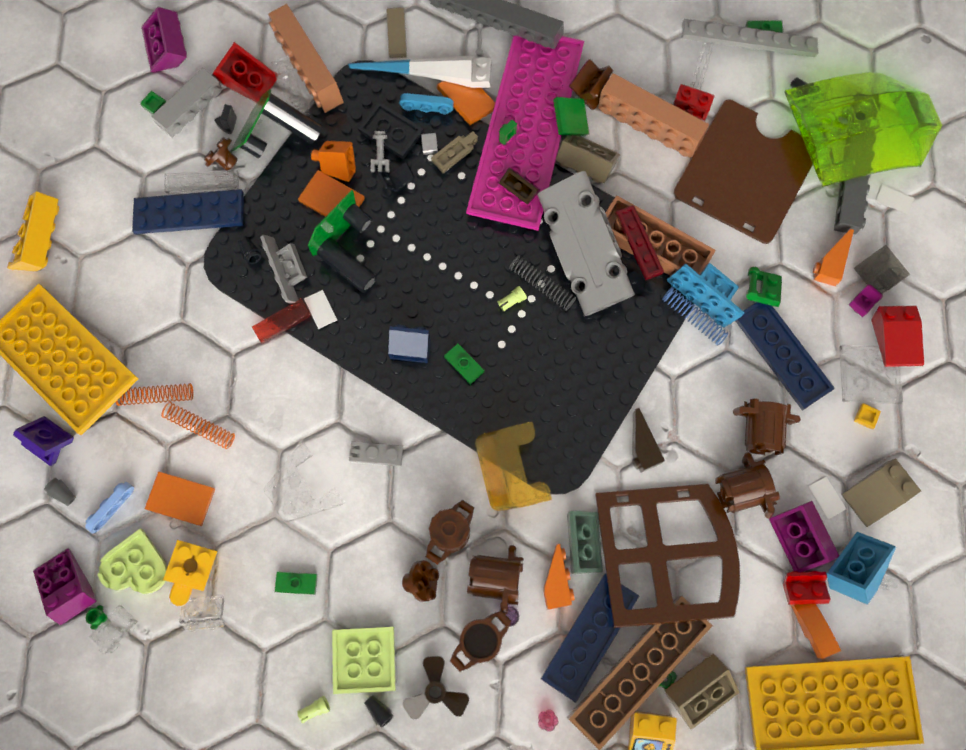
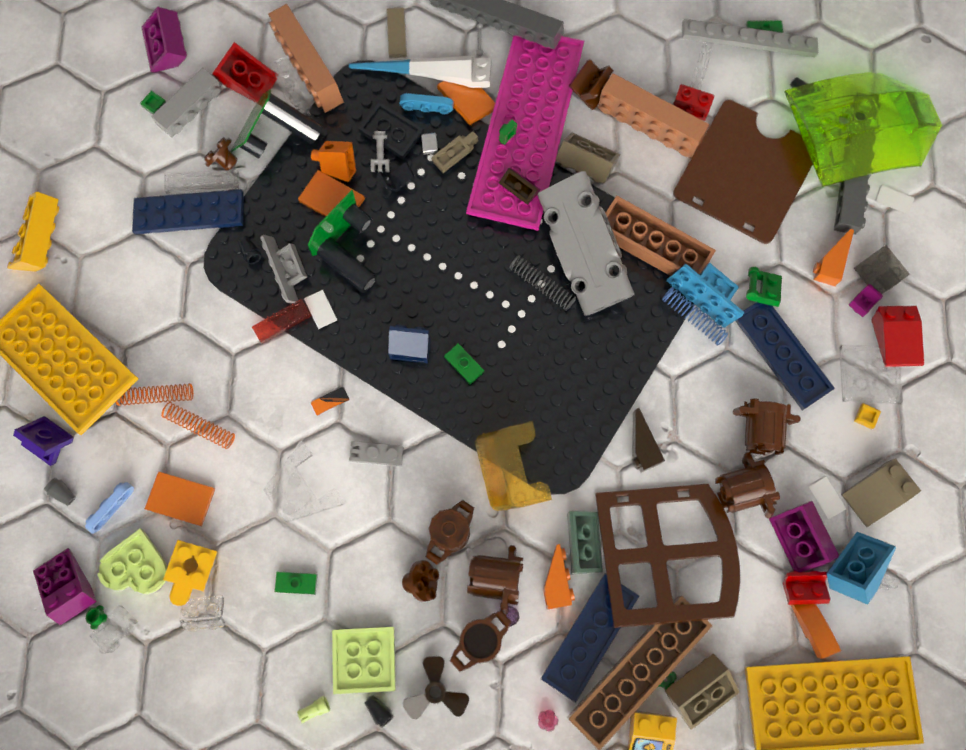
black tile [214,104,237,134] -> none
yellowish green pin [497,286,527,311] -> none
green tile [553,97,589,136] -> none
dark red tile [615,205,664,280] -> none
none -> sticker [311,387,349,416]

